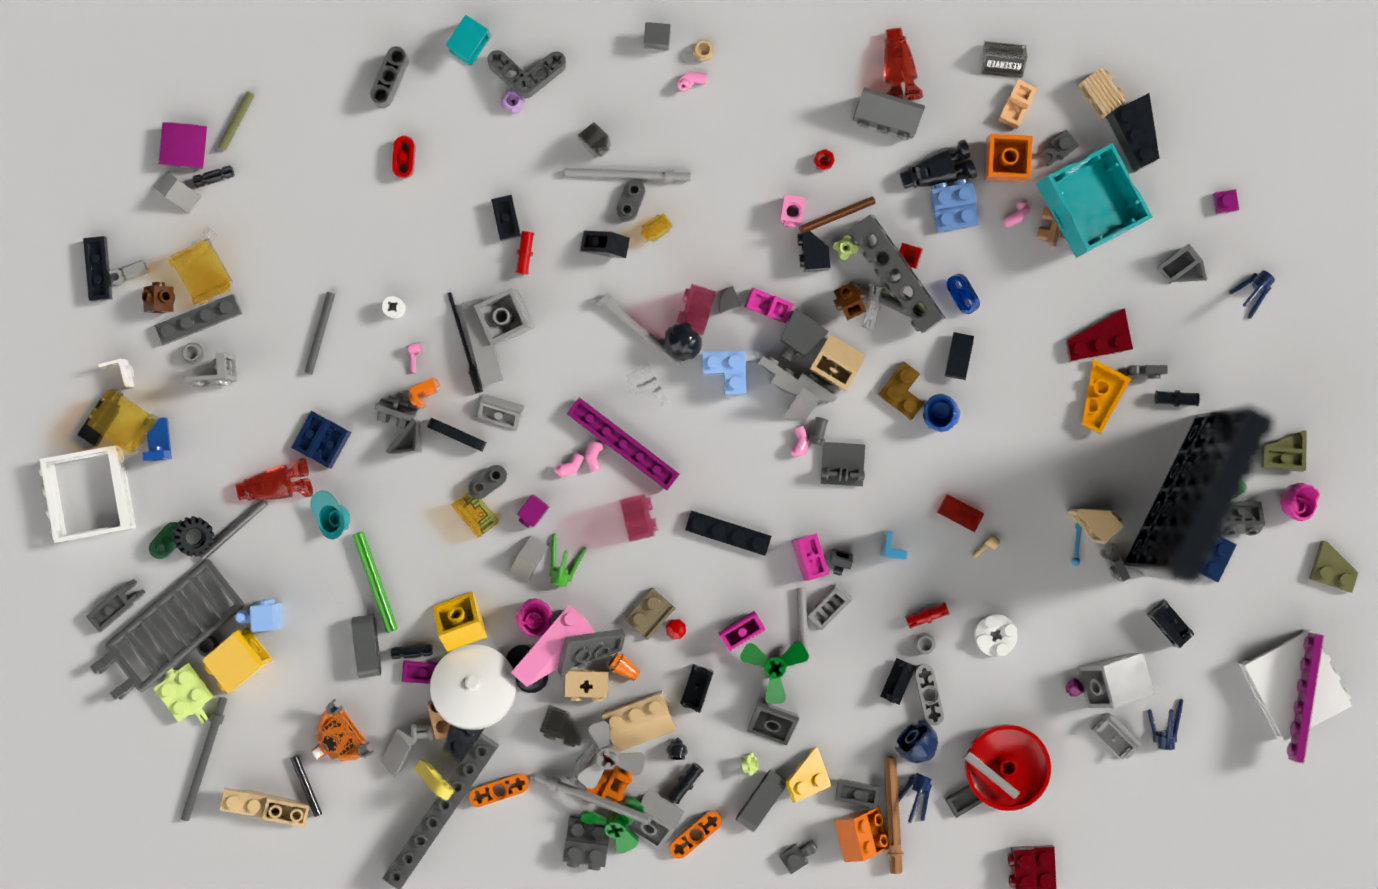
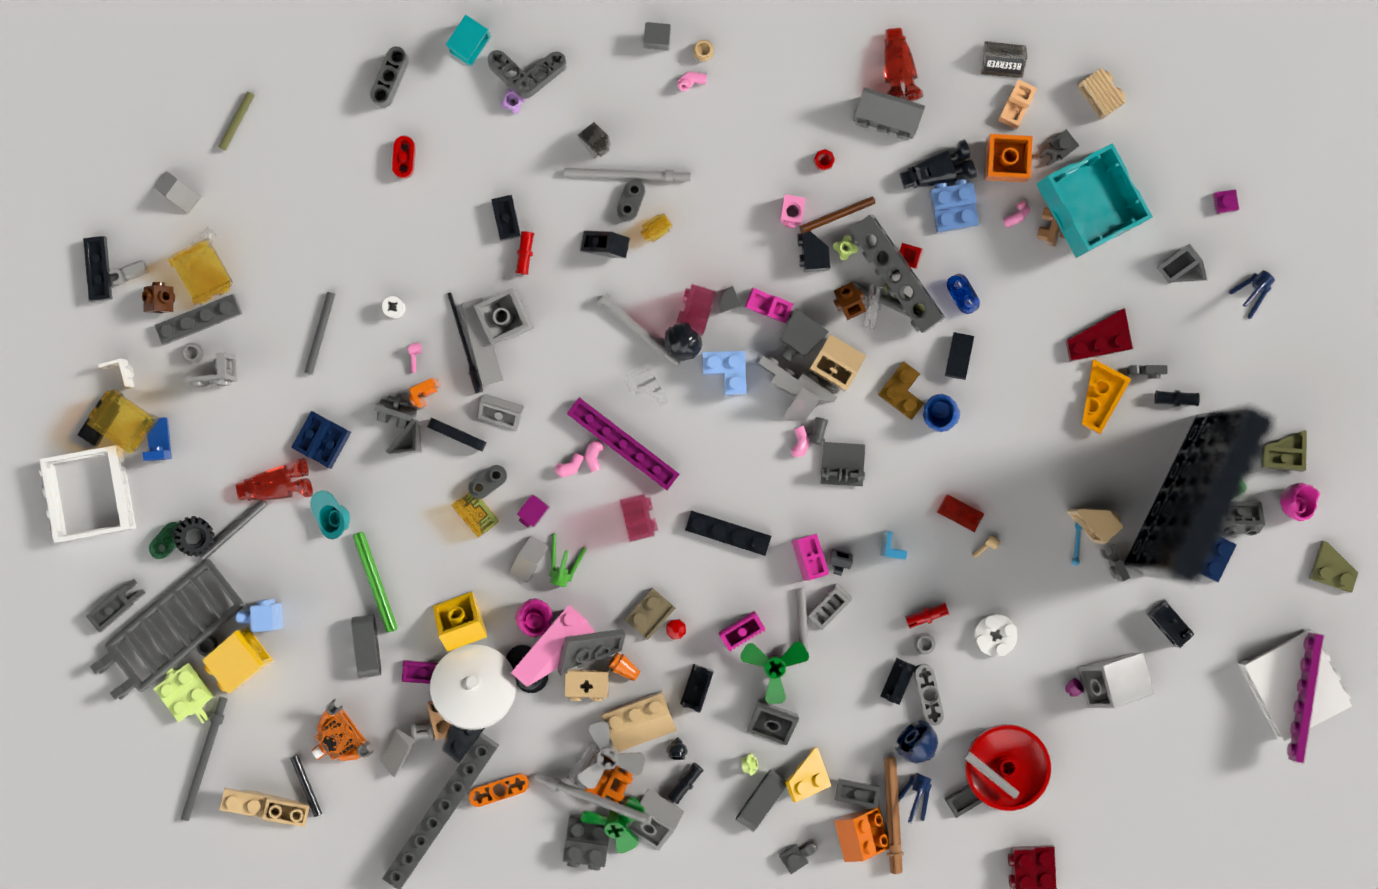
magenta slope [158,122,207,169] -> none
black axle [192,166,235,188] -> none
black axle [391,644,433,659] -> none
light yellow beam [414,759,454,800] -> none
clear smoke slope [540,705,582,747] -> none
orange beam [670,810,722,859] -> none
light grey hinge [1092,712,1143,759] -> none
black wedge [1106,93,1160,173] -> none
dark blue plant [1148,699,1184,750] -> none

